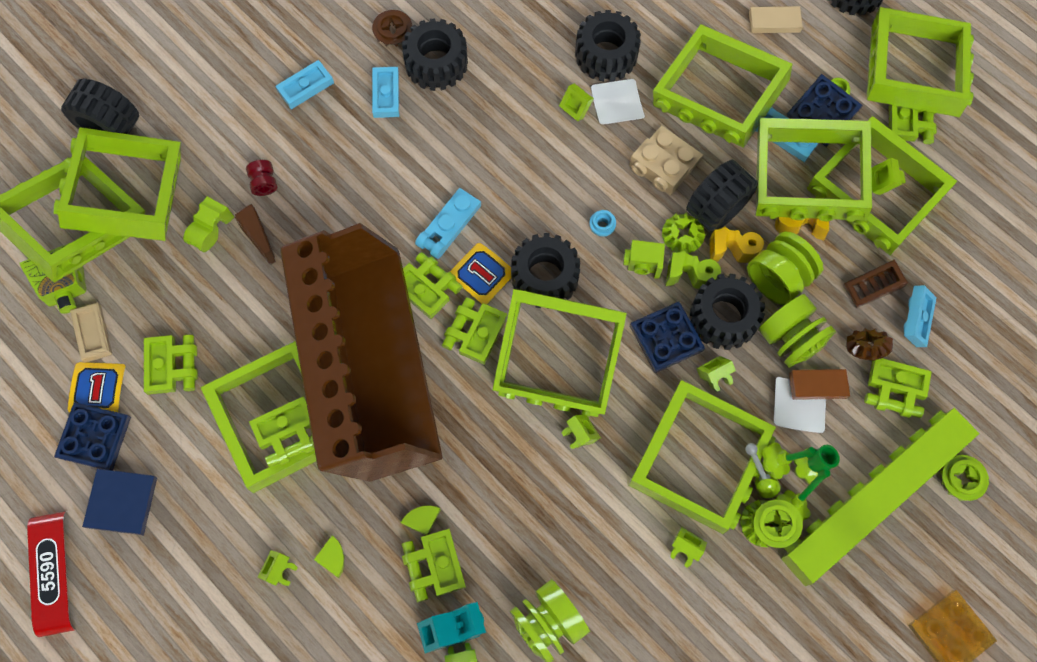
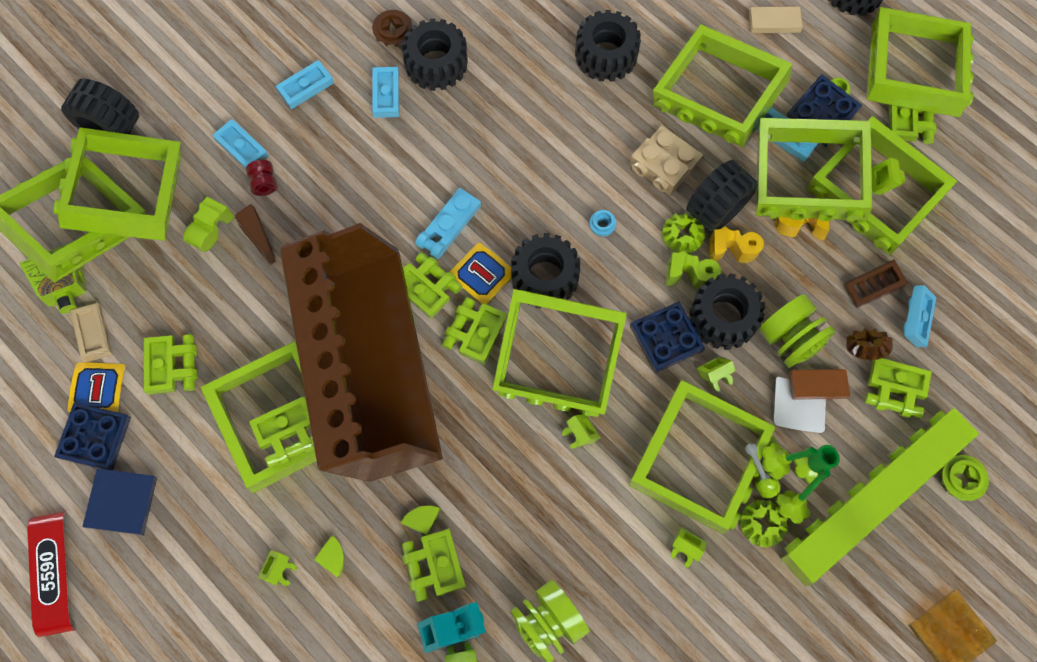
lime tile [559,83,594,121] -> none
white sticker [591,79,645,125] -> none
lime brick [623,240,665,279] -> none
lime wheel [747,231,824,306] -> none
lime gear [754,500,803,549] -> none
none -> medium azure plate [212,119,269,169]

